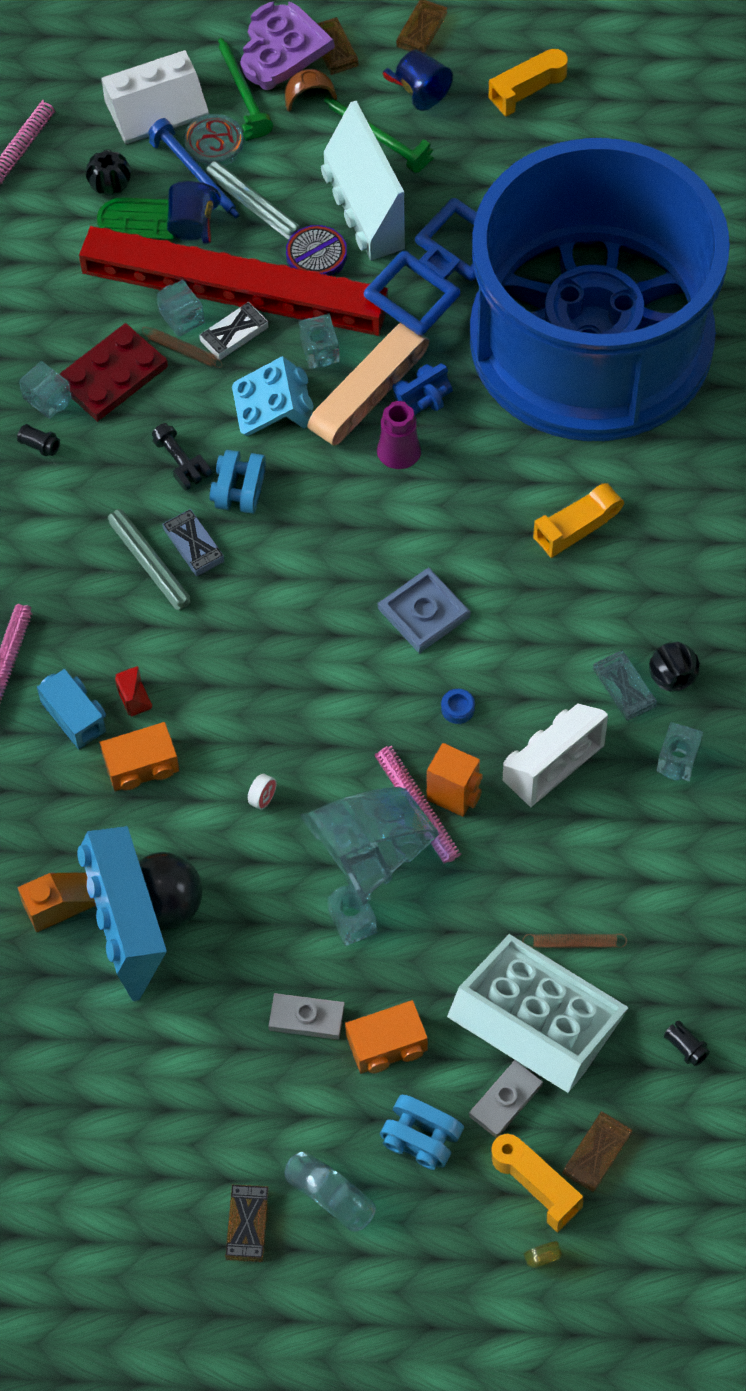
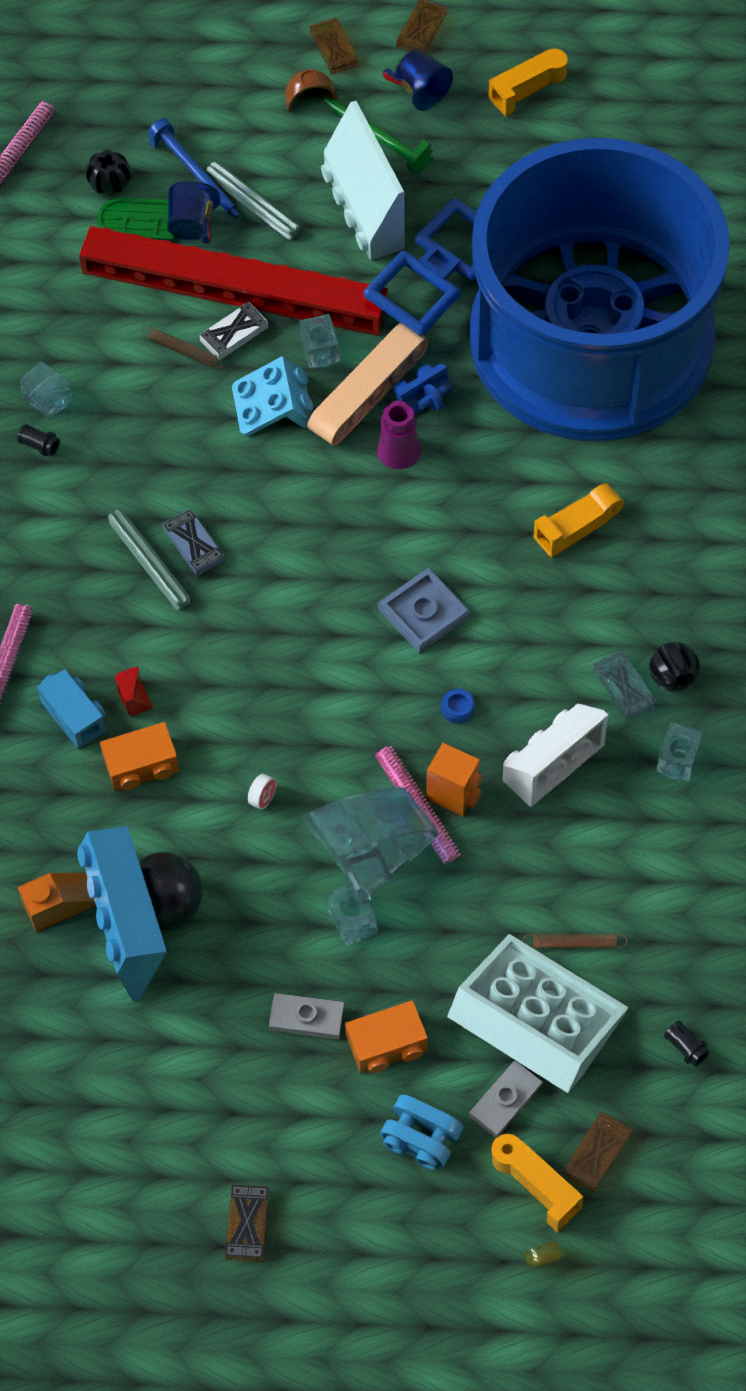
dark red plate [55,323,168,422] -> none
white slope [101,50,209,145] -> none
black hinge [152,423,213,491] -> none
clear light blue brick [156,280,205,337] -> none
clear light blue tile [184,114,244,167] -> none
dark azure brick [210,450,266,514] -> none
green piece [218,38,273,141] -> none
medium lavender plate [240,2,335,90] -> none
clear light blue cylinder [285,1152,376,1232] -> none
tile [286,225,347,276] -> none

